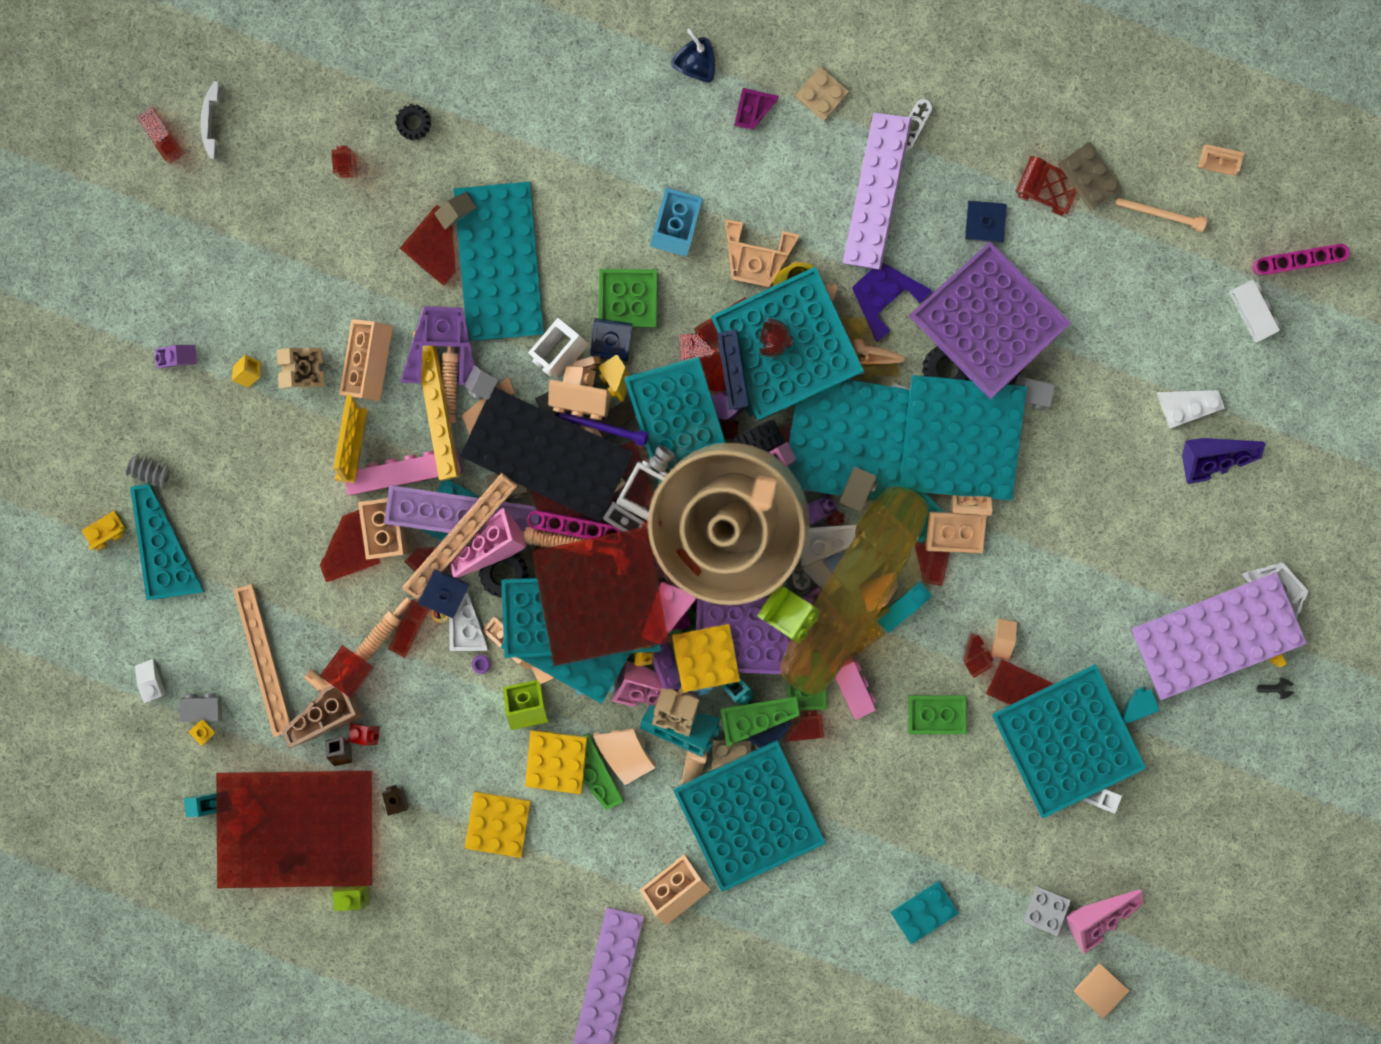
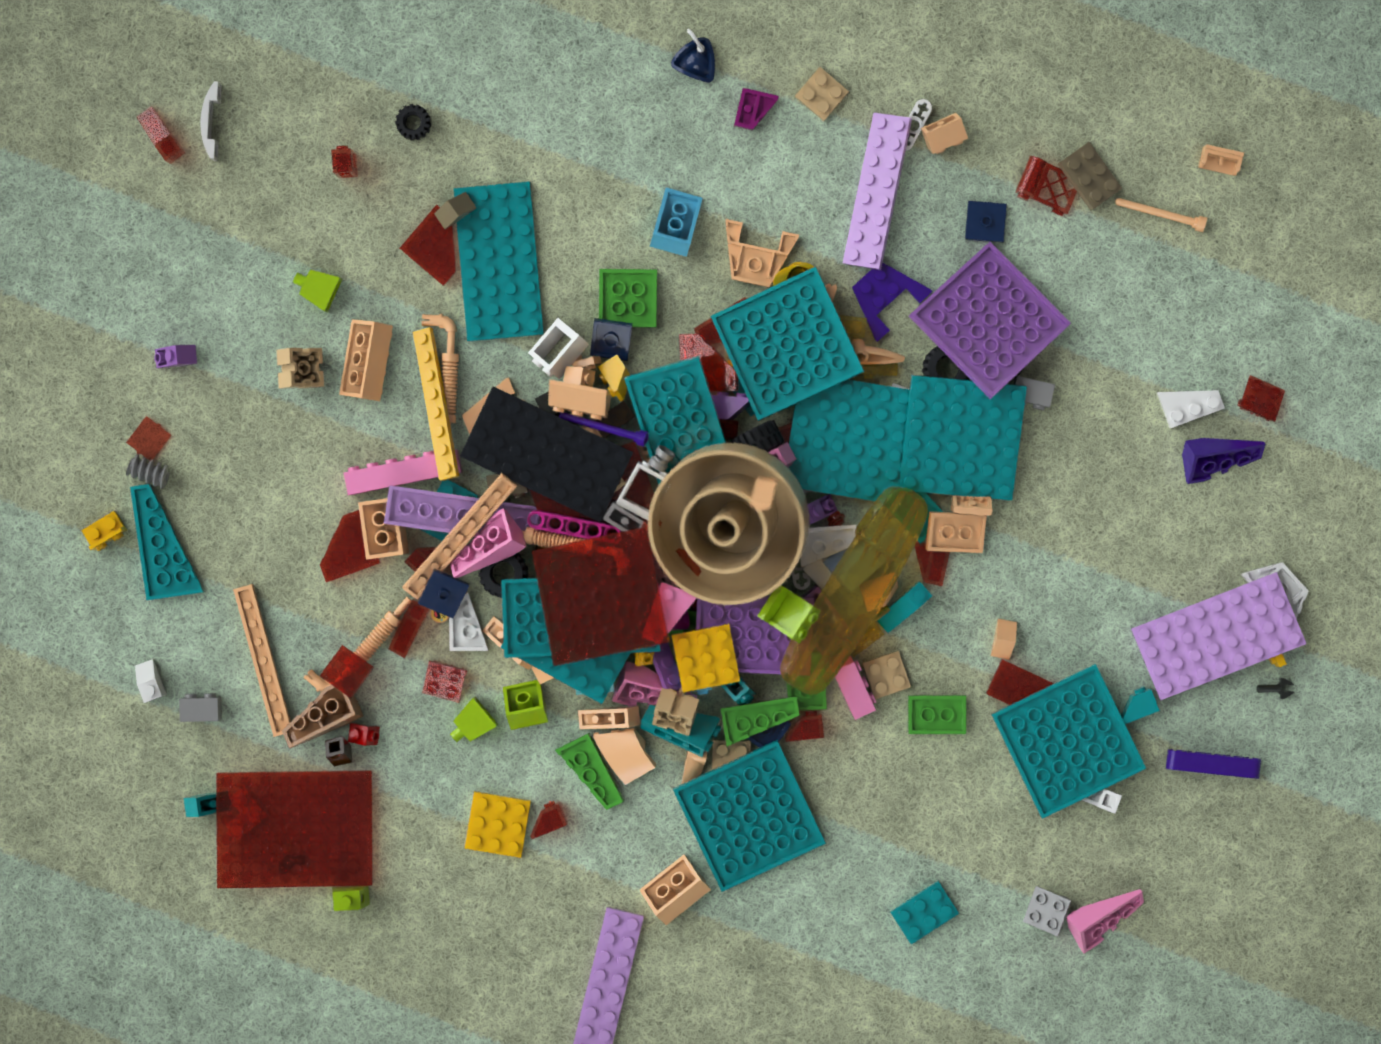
yellow bracket [189,719,215,746] -> none
yellow panel [232,355,262,388] -> none
yellow fence [333,394,368,483] -> none
dark brown brick [382,785,409,816] -> none
medium lavender wing [401,306,474,385] -> none
light grey brick [464,365,499,400] -> none
medium lavender plate [472,655,491,674] -> none
yellow plate [525,729,588,794] -> none
dark blue plate [717,330,750,410] -> none
clear red cylinder [759,317,792,357] -> none
dark tan brick [838,467,877,512] -> none
clear red slope [962,633,994,678] -> none
light nougat slope [1074,963,1129,1019] -> none
white brick [1229,279,1280,342] -> none
dark pink beam [1252,244,1350,276] -> none
none -> clear red piece [126,416,172,461]
none -> lime torso [293,270,342,313]
none -> clear red hinge [422,660,467,703]
none -> lime torso [450,697,498,742]
none -> clear red slope [530,800,568,839]
none -> light nougat slope [578,706,640,729]
none -> tan plate [862,651,911,699]
none -> light nougat brick [921,113,968,154]
none -> dark purple beam [1166,749,1261,779]
none -> clear red hinge [1237,375,1285,422]

